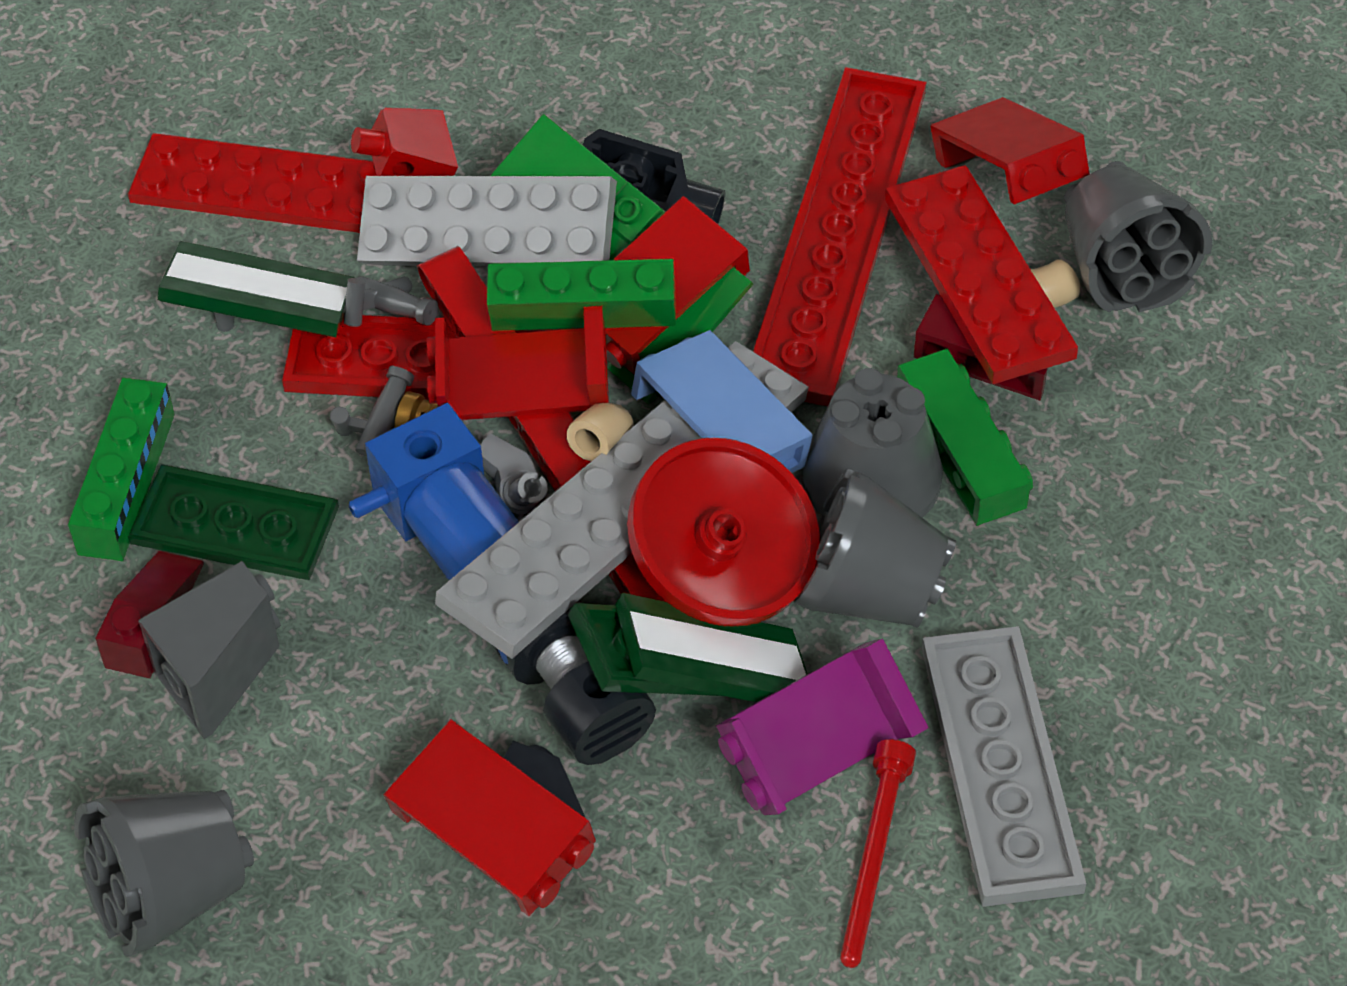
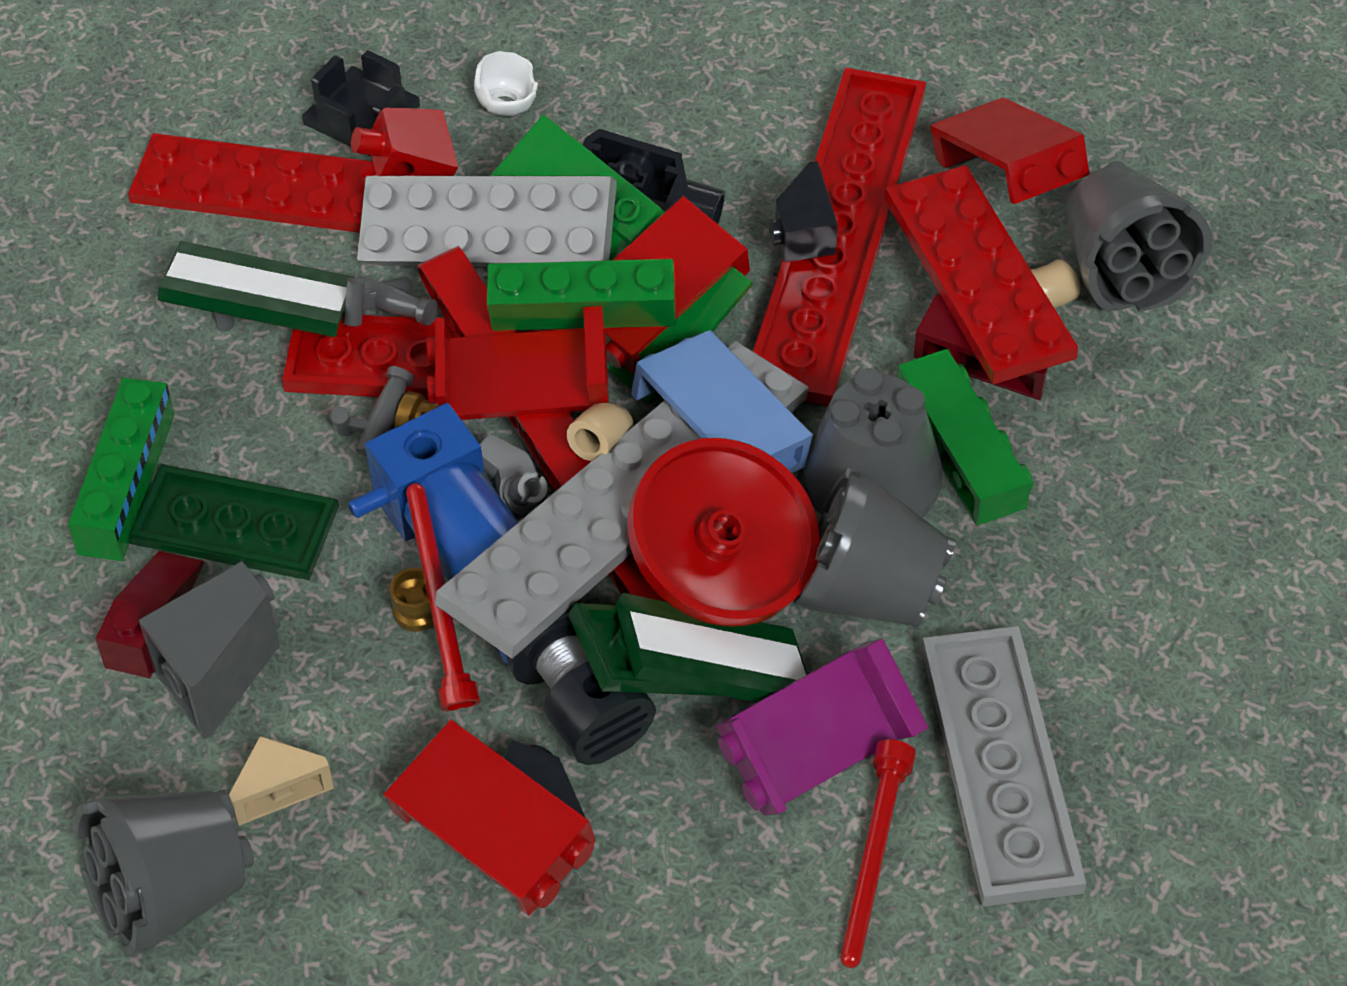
none -> tan slope [229,736,334,826]
none -> black panel [302,50,420,157]
none -> pearl gold wheel [389,567,434,632]
none -> red piece [406,483,481,712]
none -> white hair [474,51,538,116]
none -> black slope [769,161,838,262]

